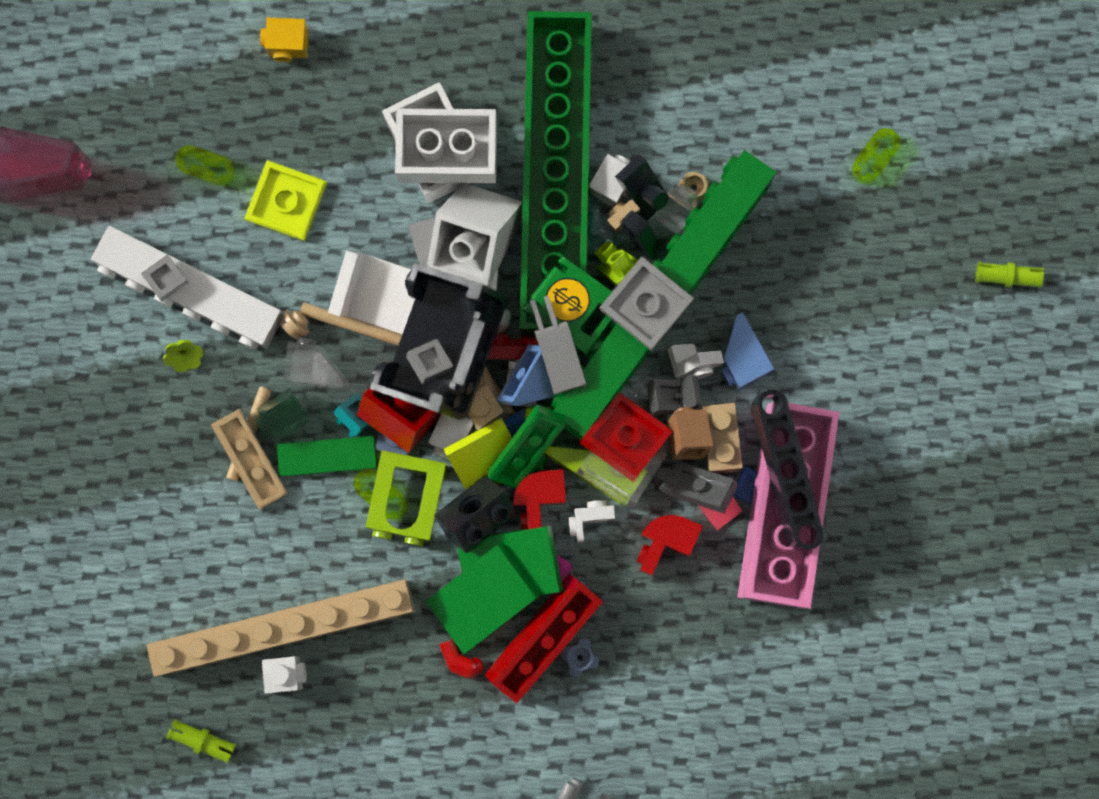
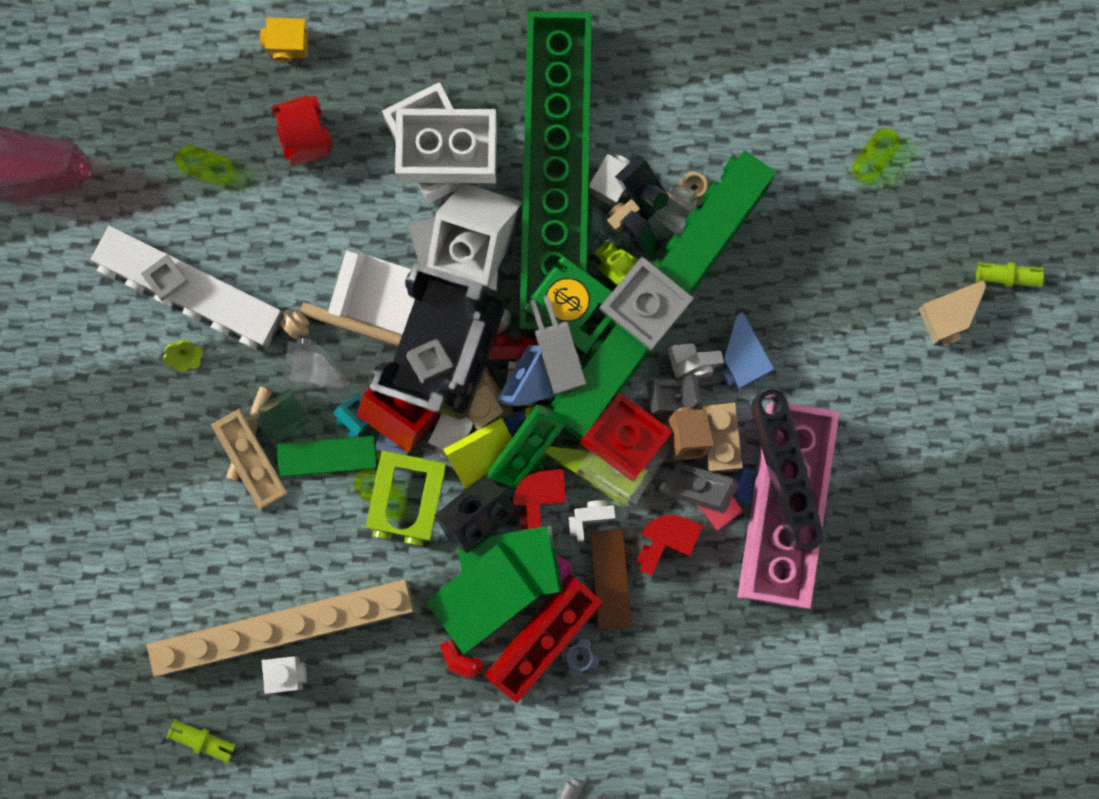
neon yellow tile [244,160,327,242] -> none
none -> red brick [270,95,332,168]
none -> reddish brown tile [590,529,632,630]
none -> tan slope [919,280,986,346]

